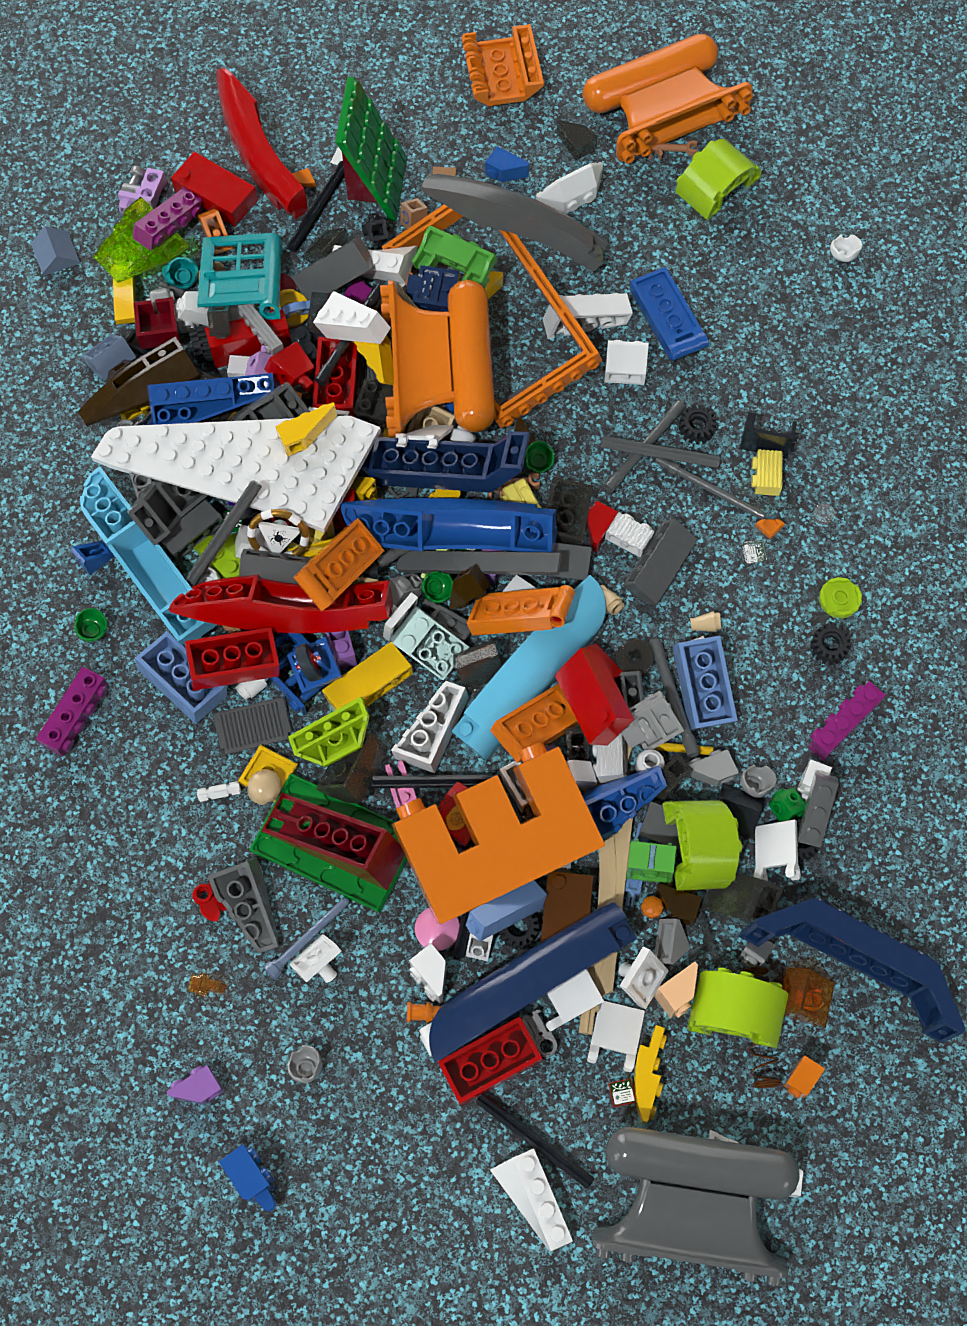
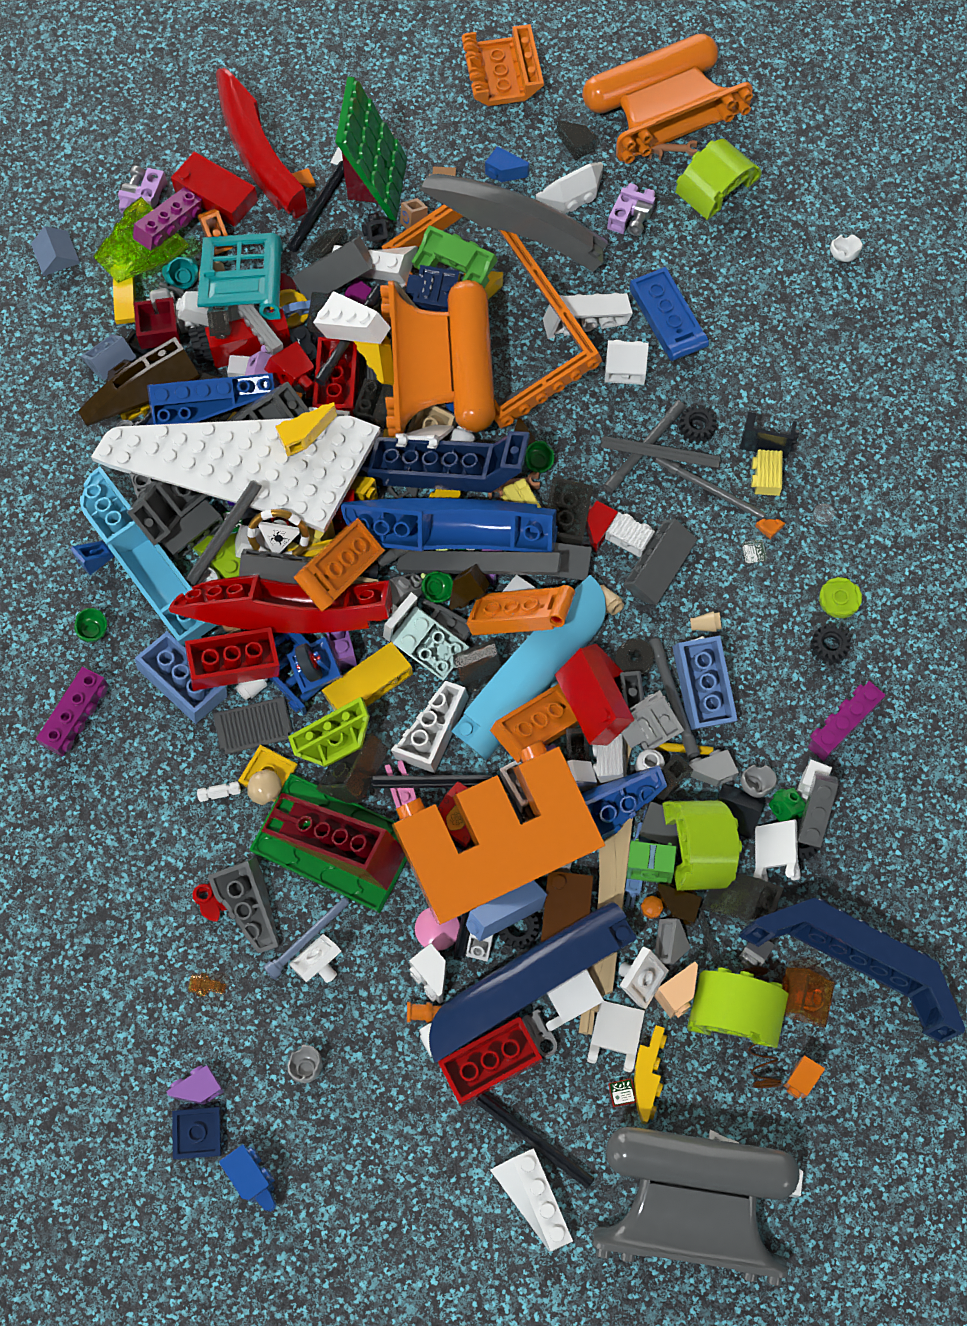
none -> dark blue plate [172,1107,222,1160]
none -> lavender hips [607,183,655,236]

